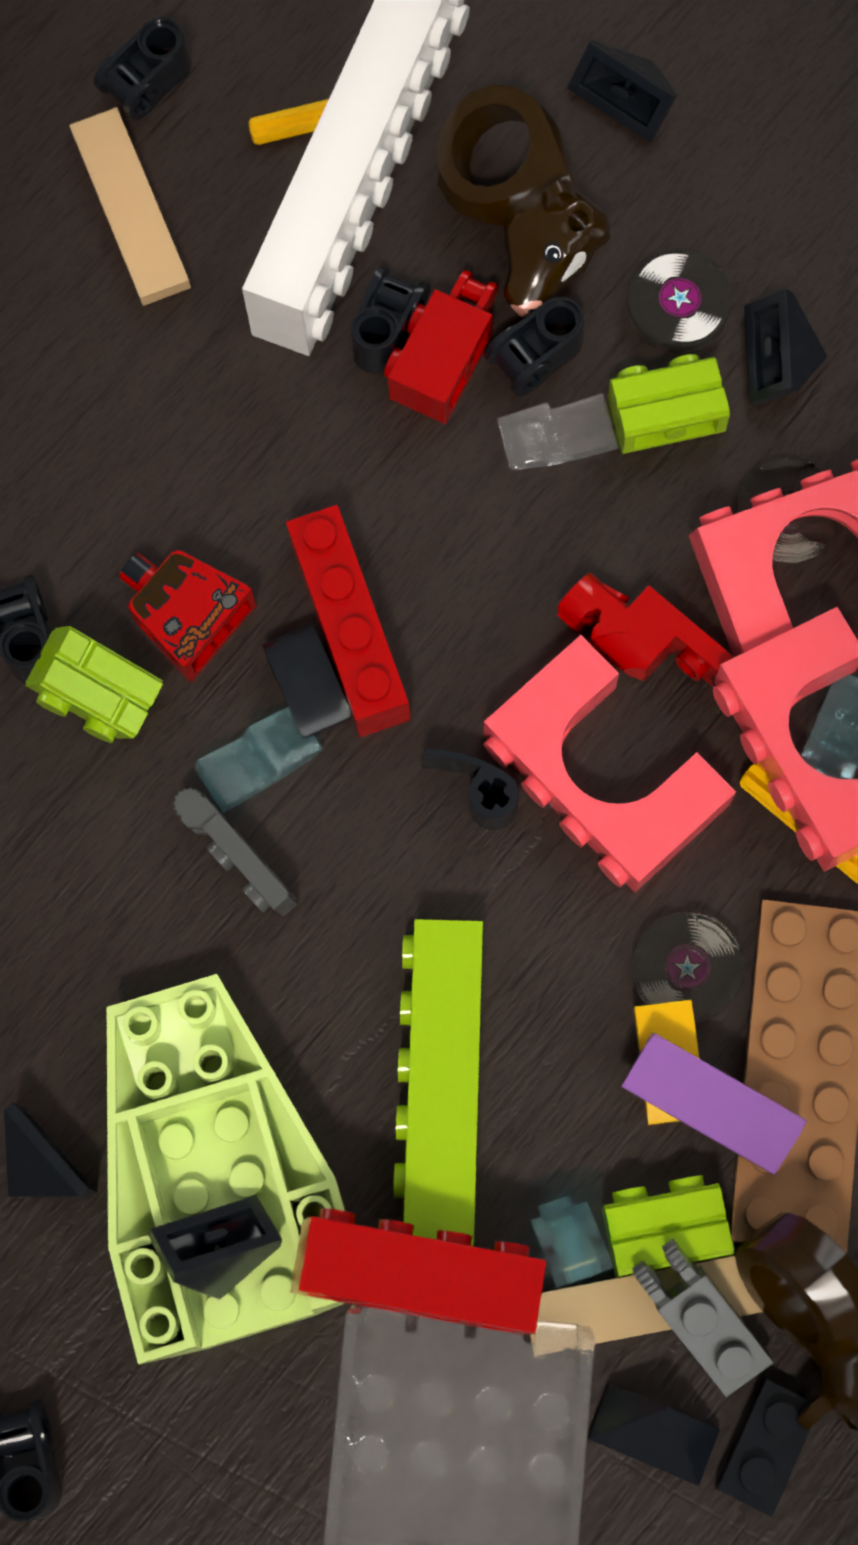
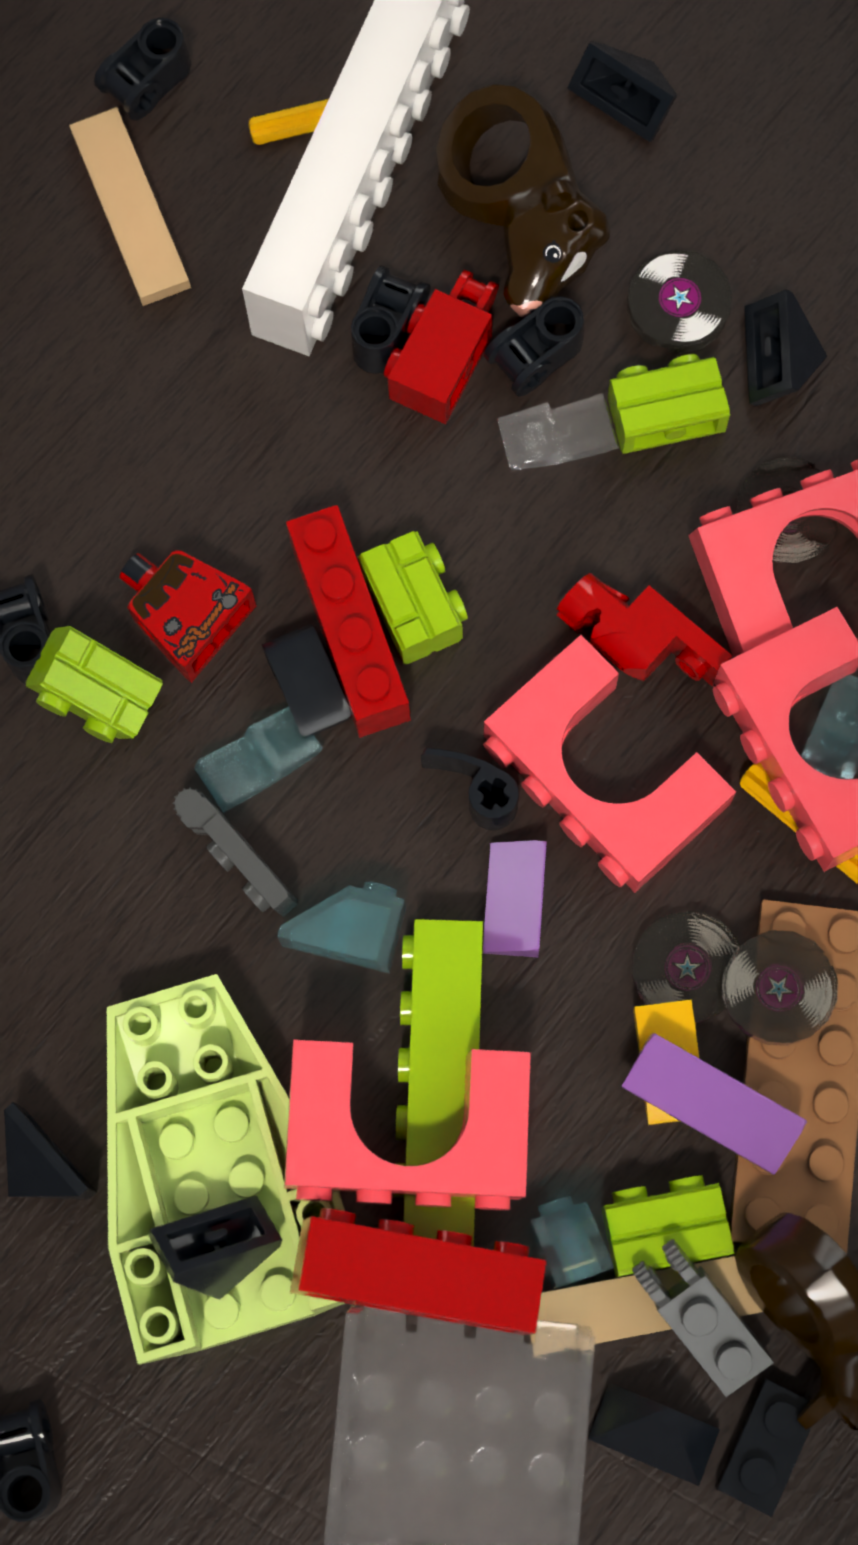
none -> clear light blue slope [277,882,406,973]
none -> coral arch [284,1040,531,1210]
none -> lime brick [358,531,468,665]
none -> medium lavender slope [482,840,547,958]
none -> clear smoke tile [722,930,838,1046]

